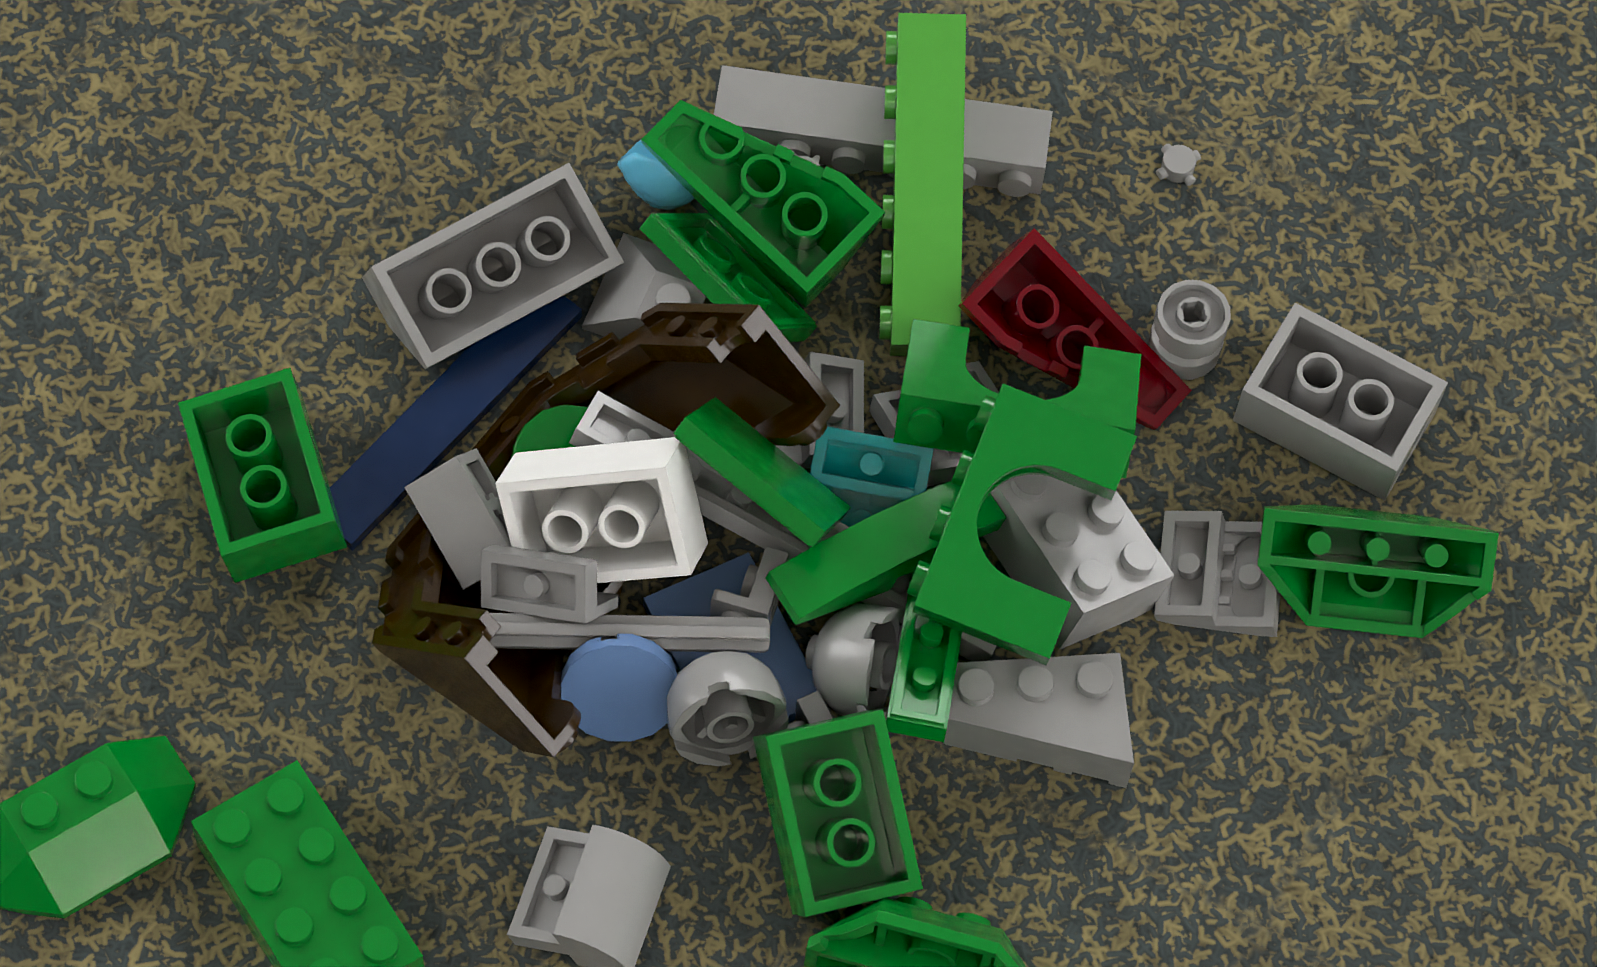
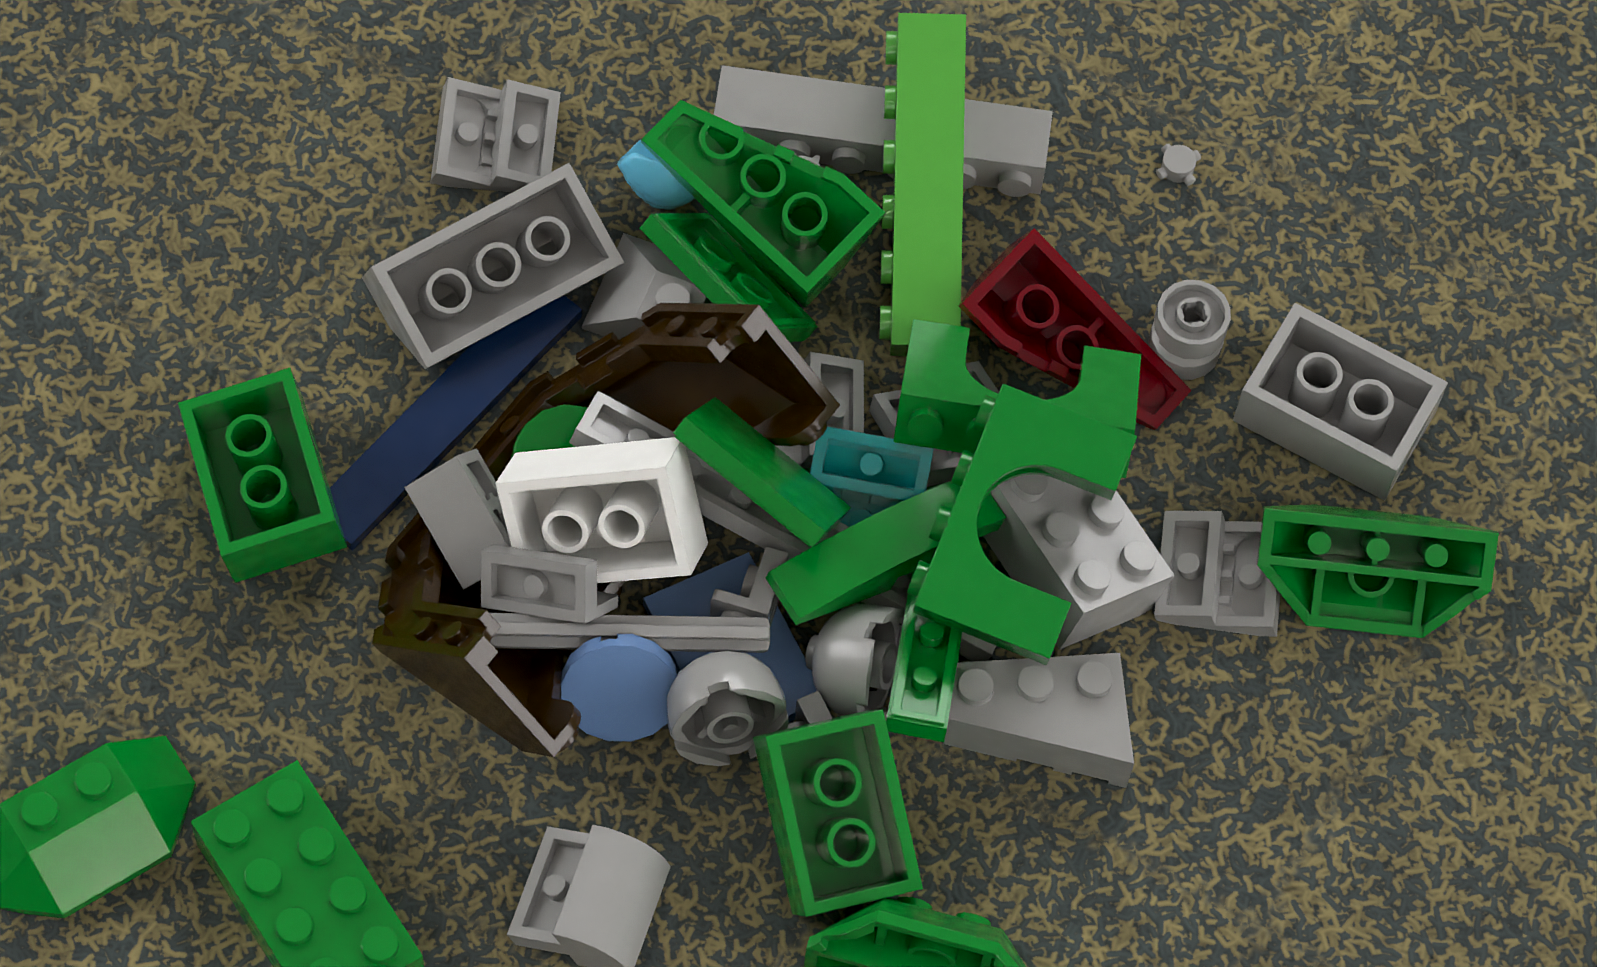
none -> light grey slope [430,77,561,192]

